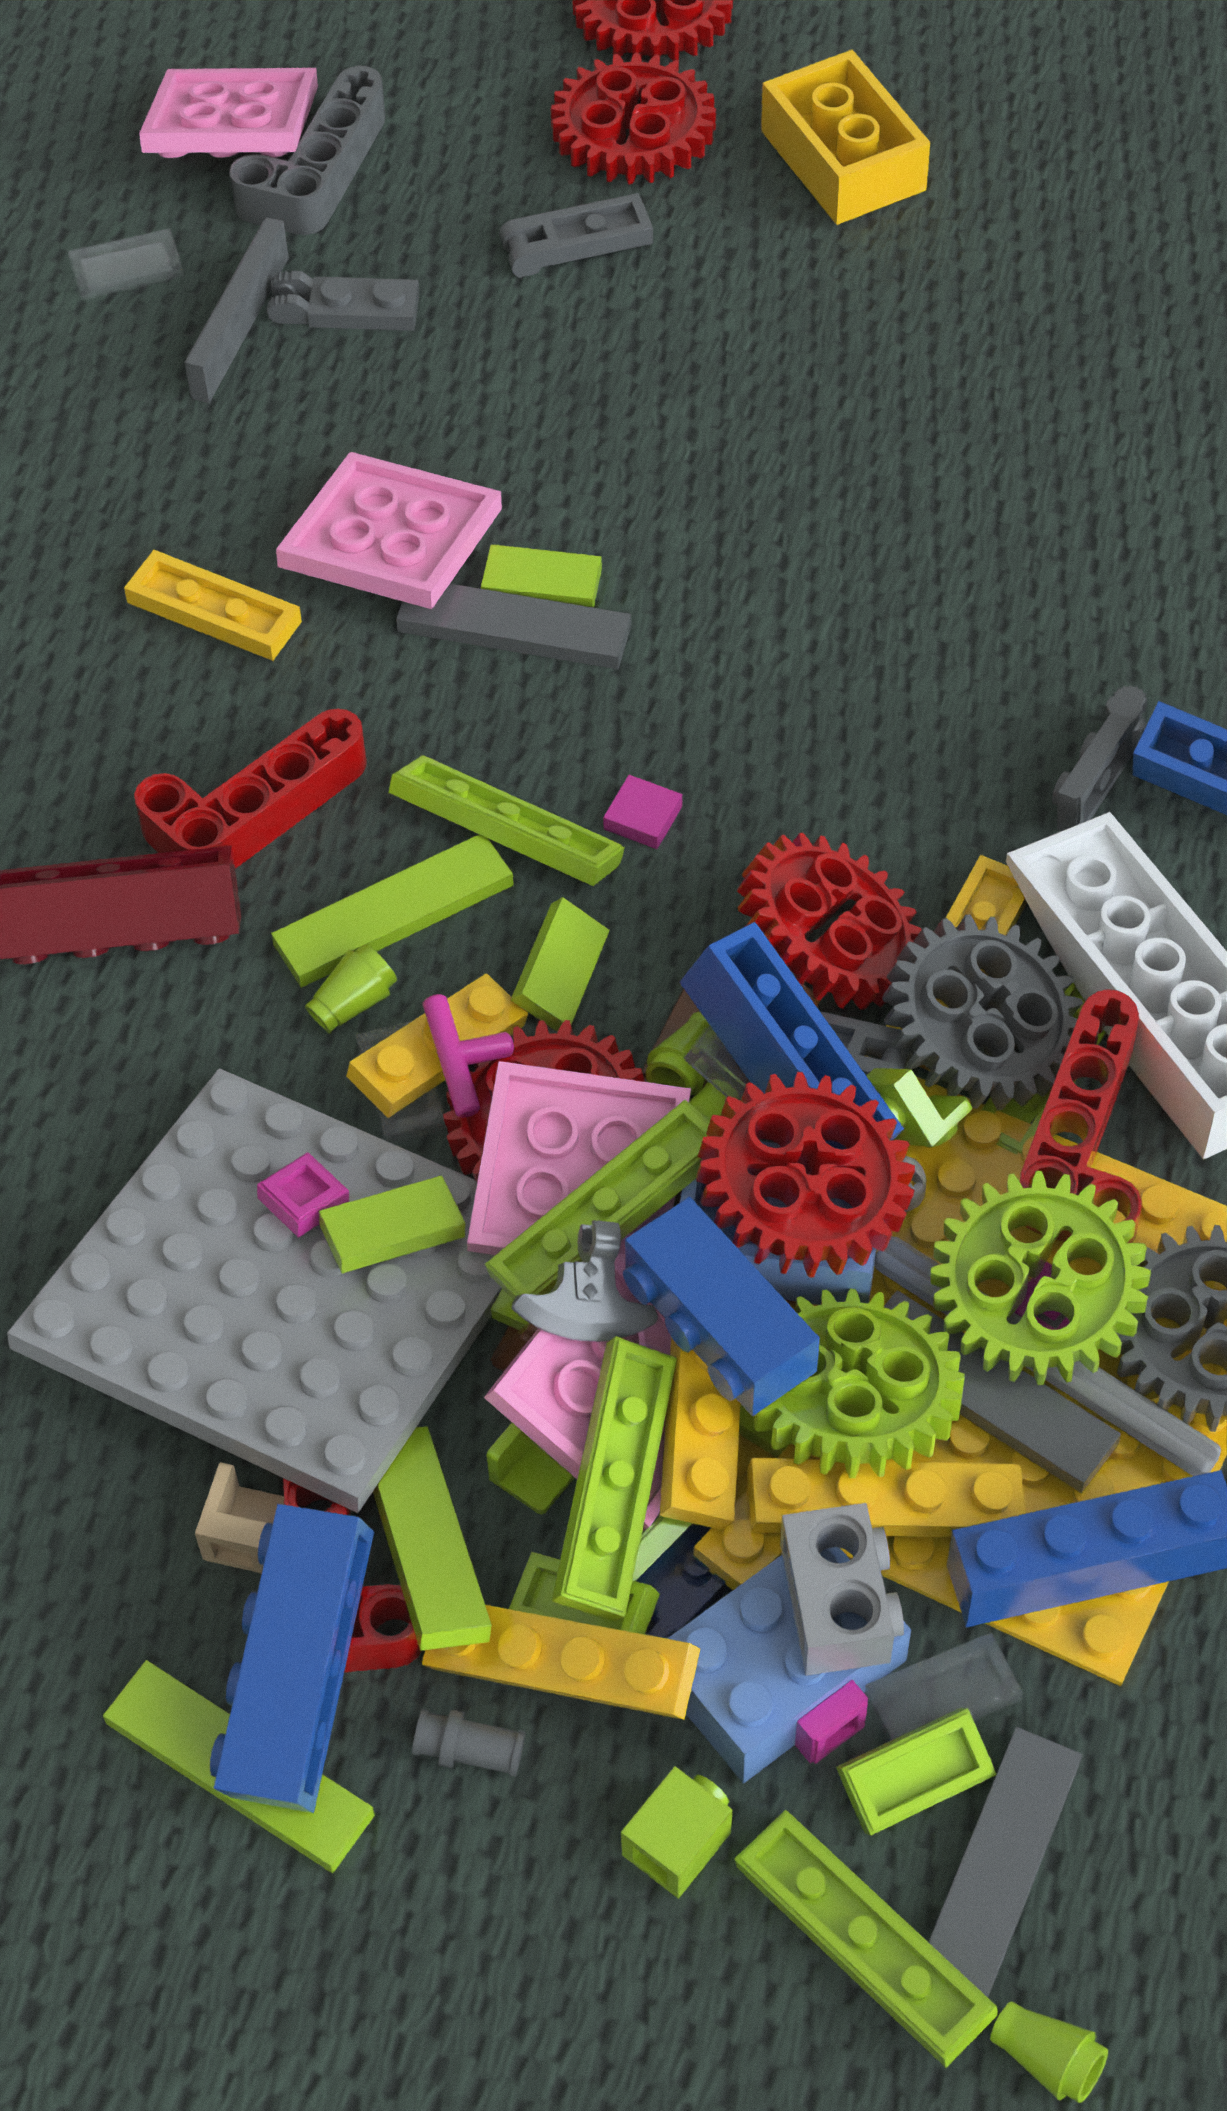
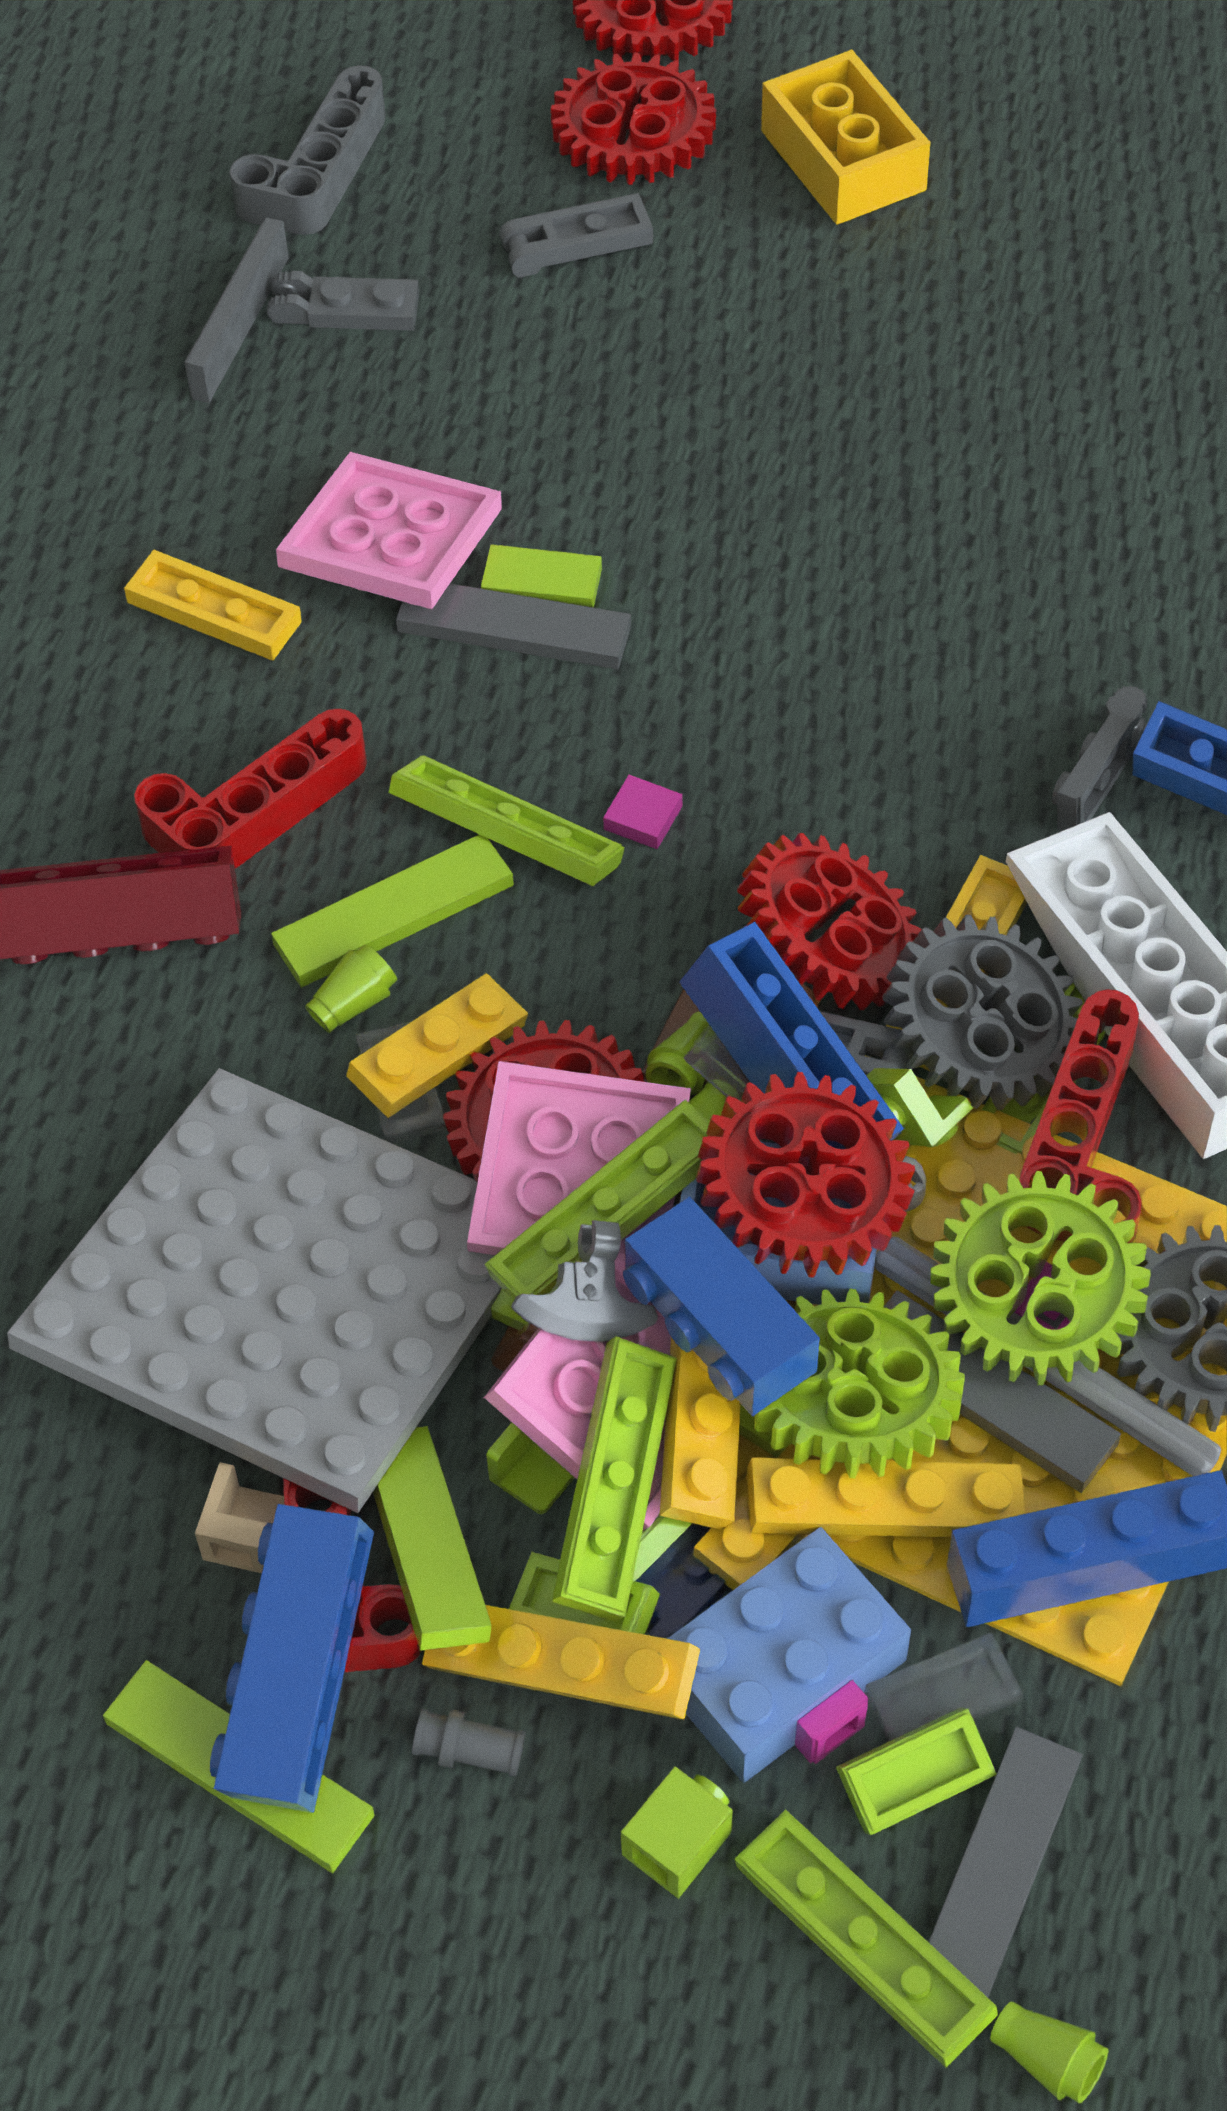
clear tile [68,229,184,300] -> none
bright pink plate [139,68,318,158] -> none
dark pink tile [257,1152,349,1238] -> none
lime tile [319,1175,466,1273] -> none
dark pink piece [423,994,514,1118] -> none
lime tile [511,897,610,1031] -> none
light grey brick [780,1503,904,1676] -> none

